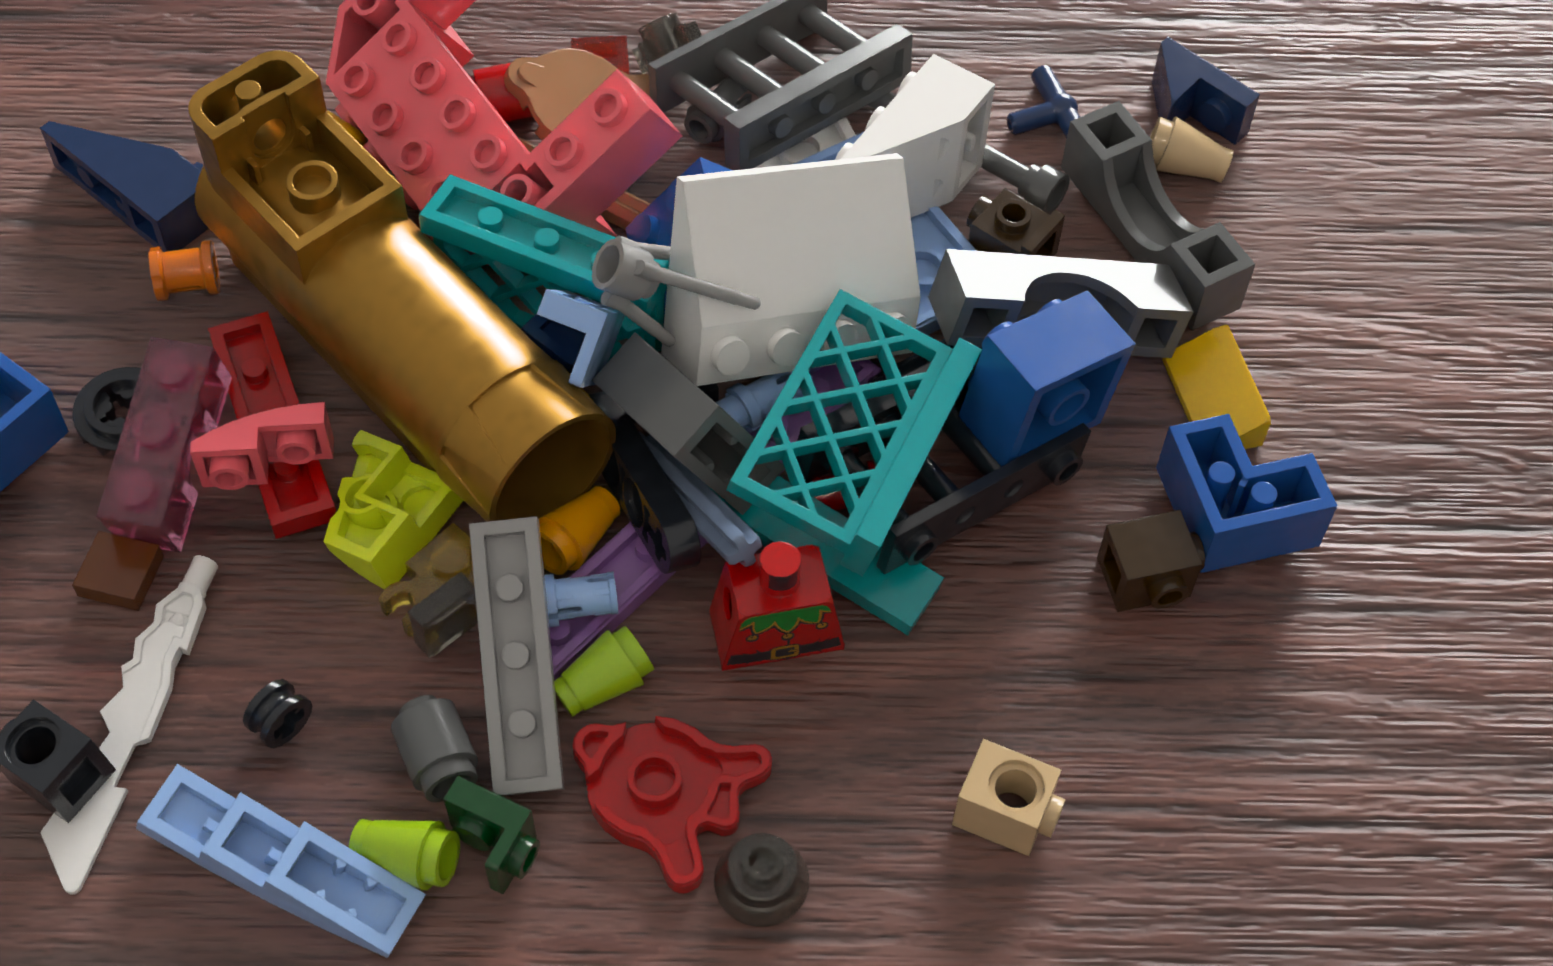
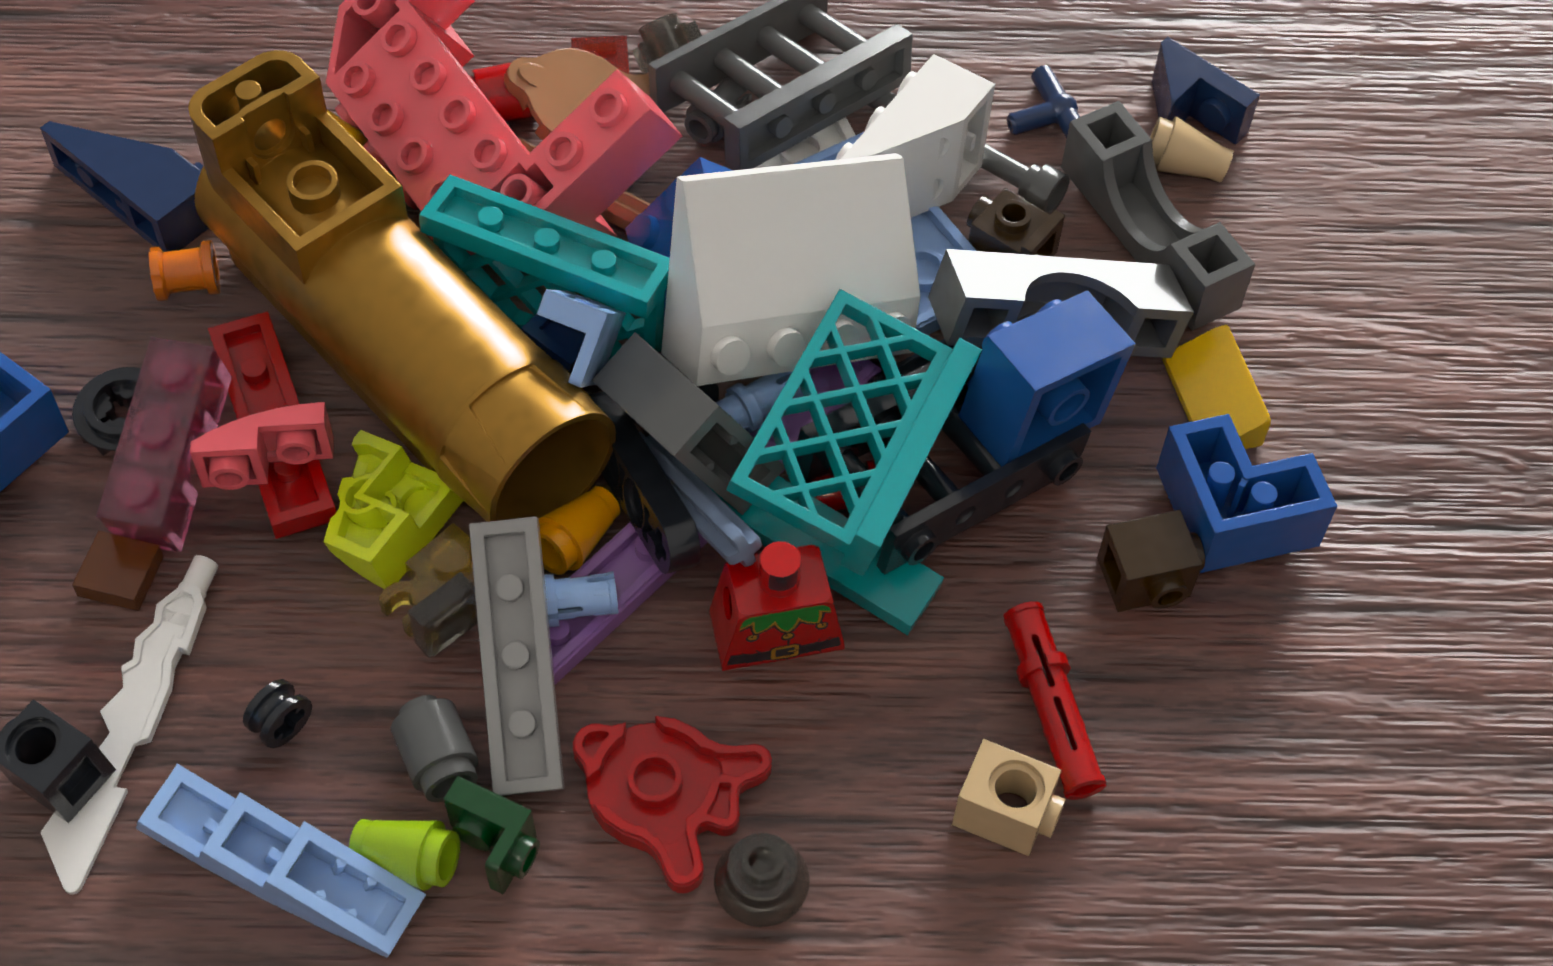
lime cone [554,626,654,717] -> none
light grey plant [592,235,761,347] -> none
none -> red pin [1003,601,1107,800]

